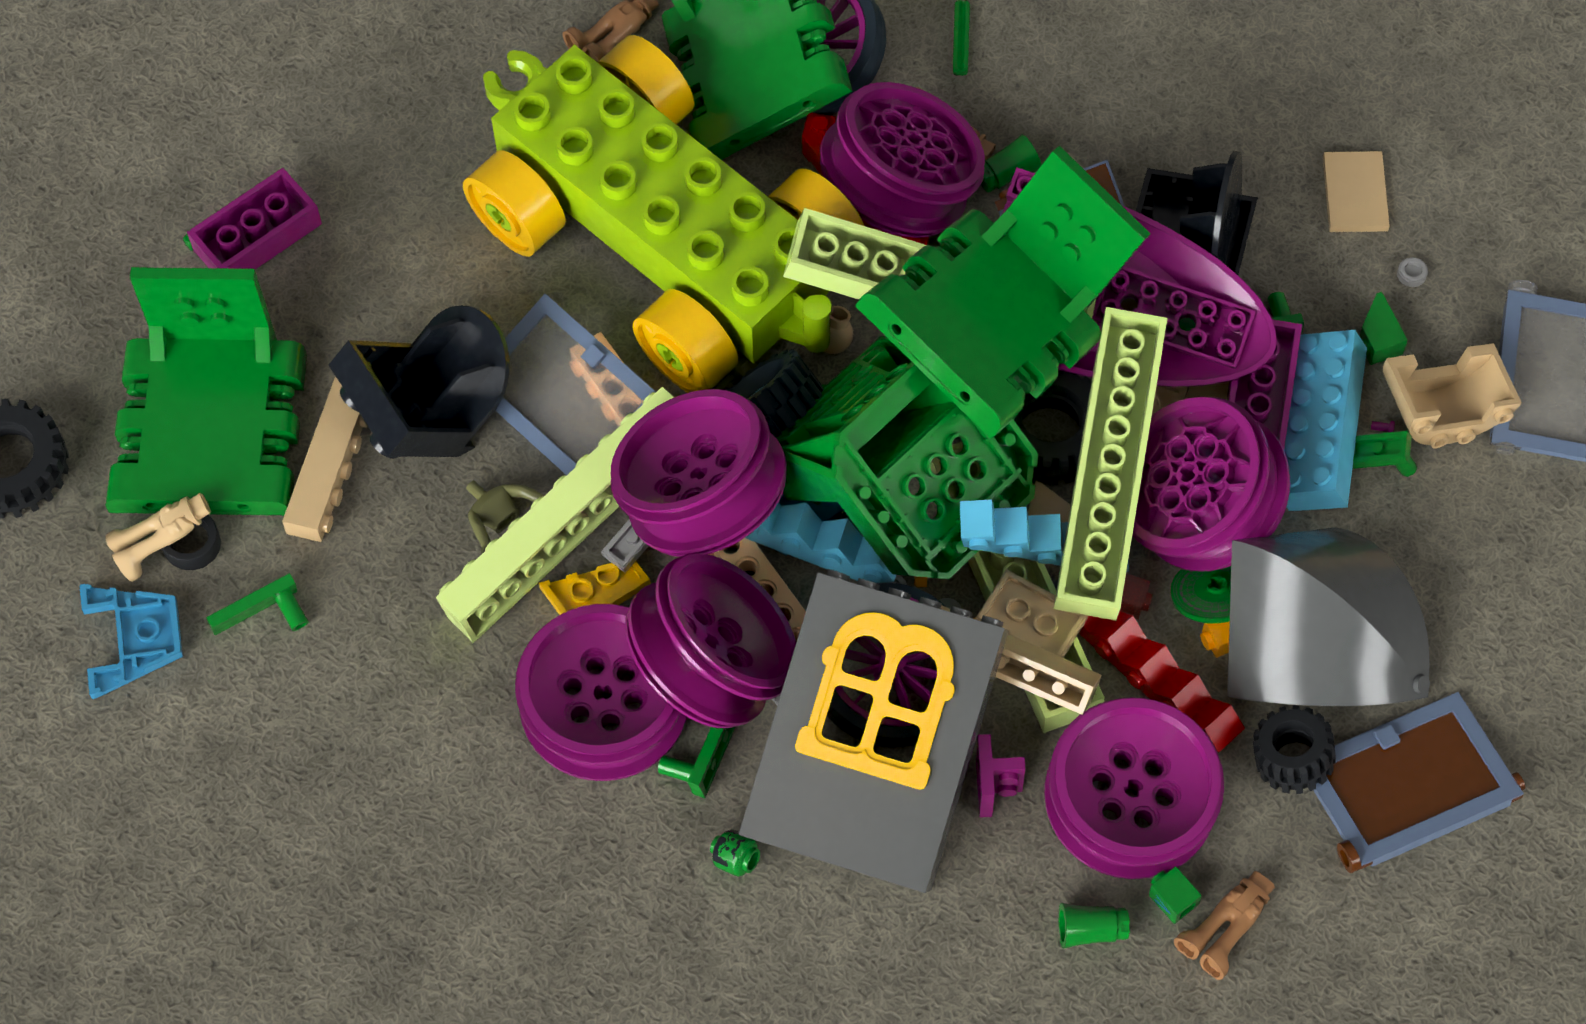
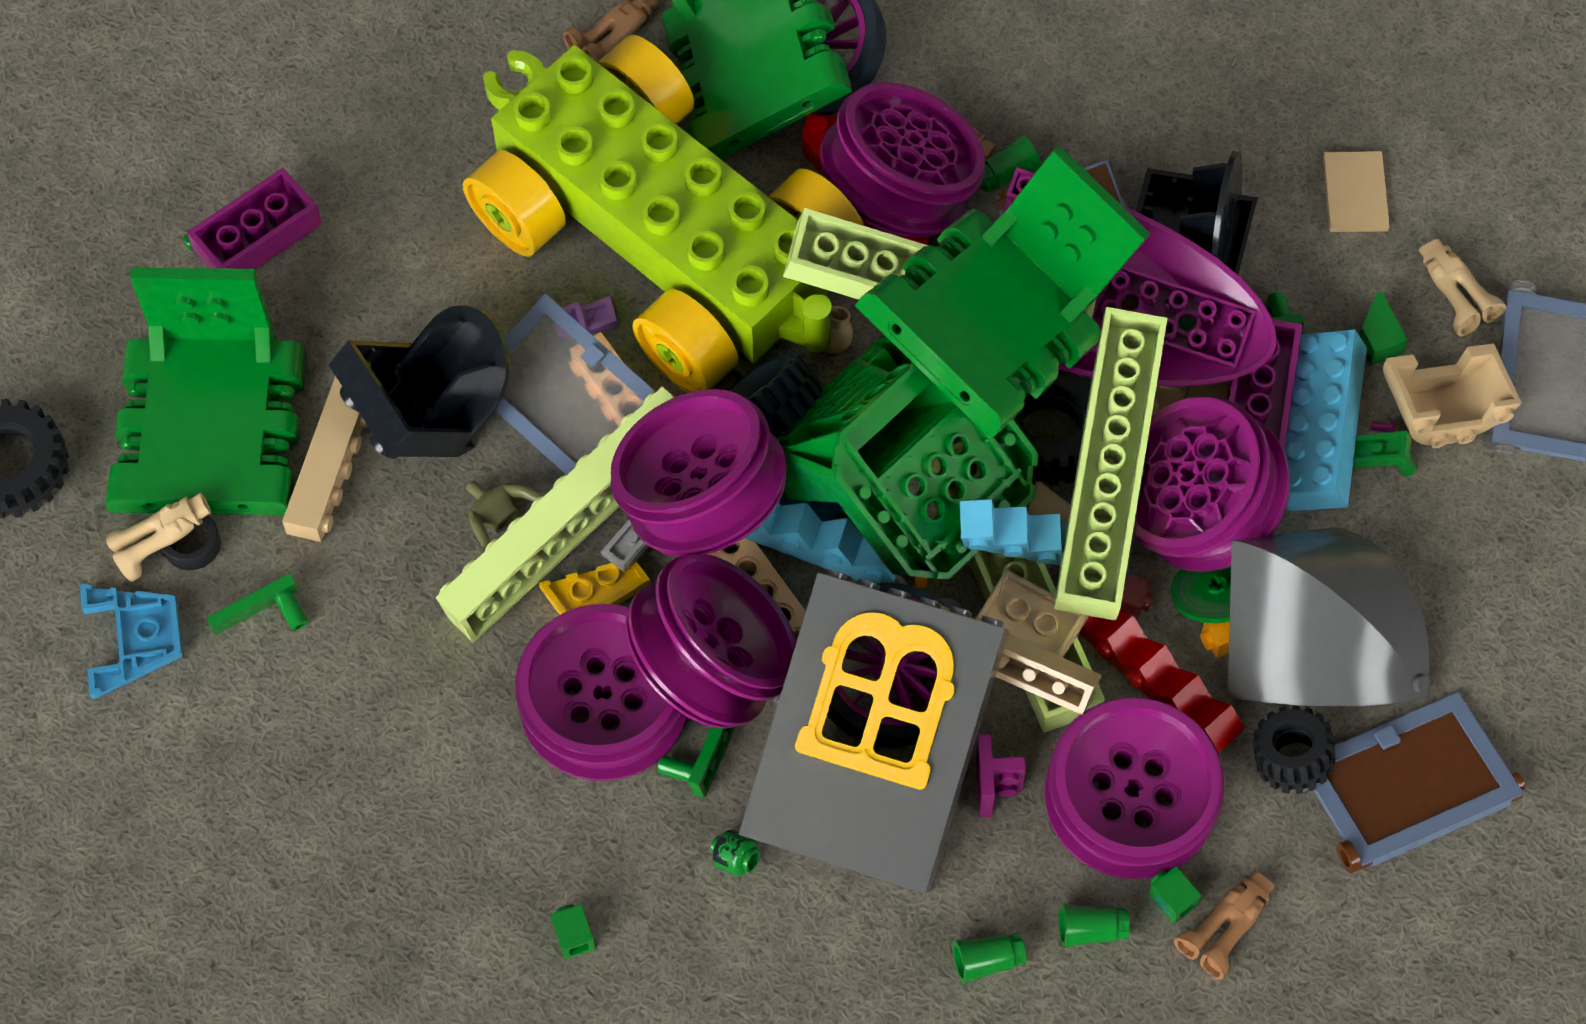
green axle [953,0,970,76] -> none
light grey tile [1397,257,1428,287] -> none
none -> green brick [550,904,595,960]
none -> medium lavender slope [555,296,621,339]
none -> green plant [952,933,1026,985]
none -> tan piece [1419,239,1507,337]

